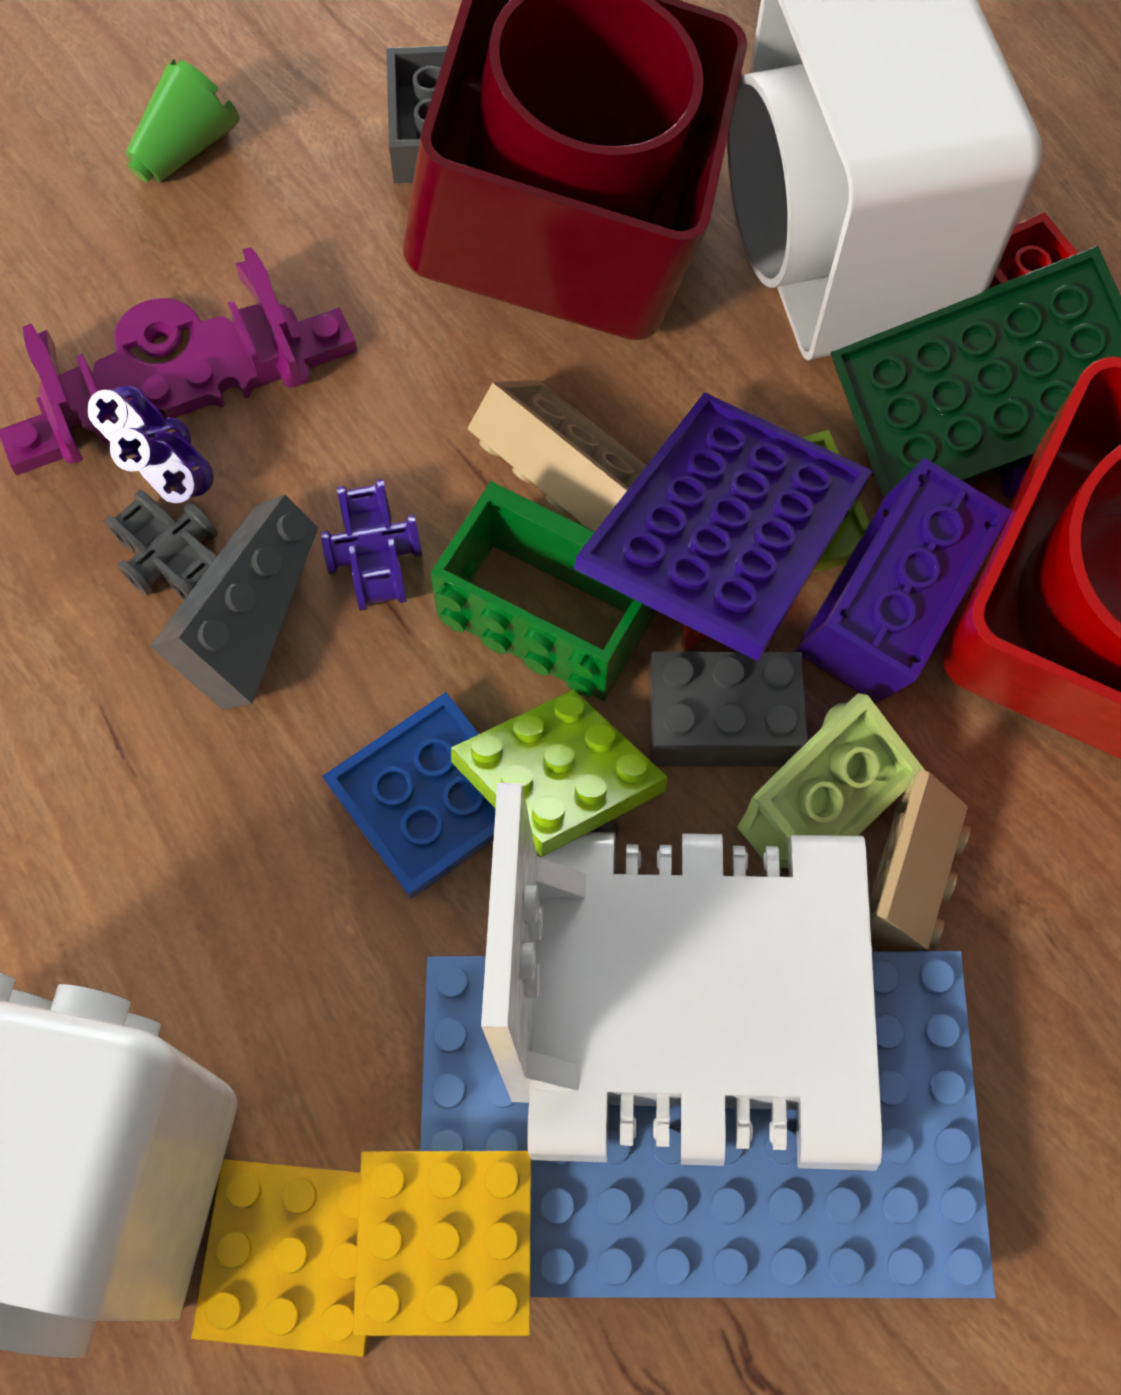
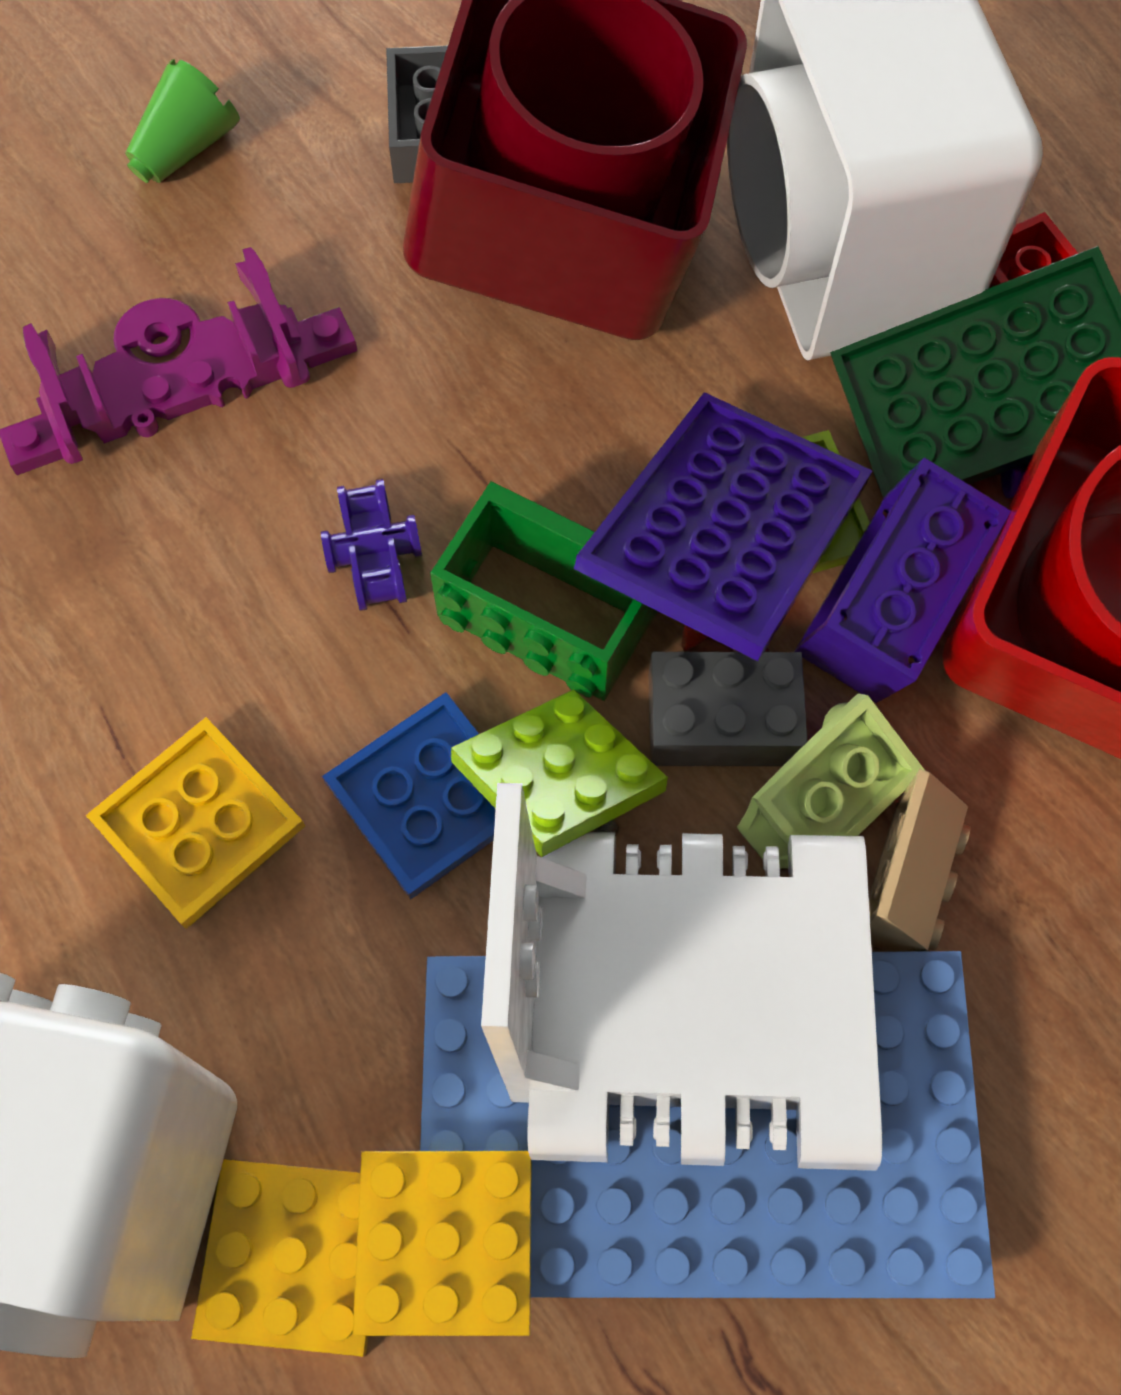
dark purple axle [88,385,214,503] -> none
dark grey axle [103,490,218,600] -> none
dark grey wedge [150,494,318,710] -> none
tan slope [467,380,647,532] -> none
none -> yellow plate [86,717,305,929]

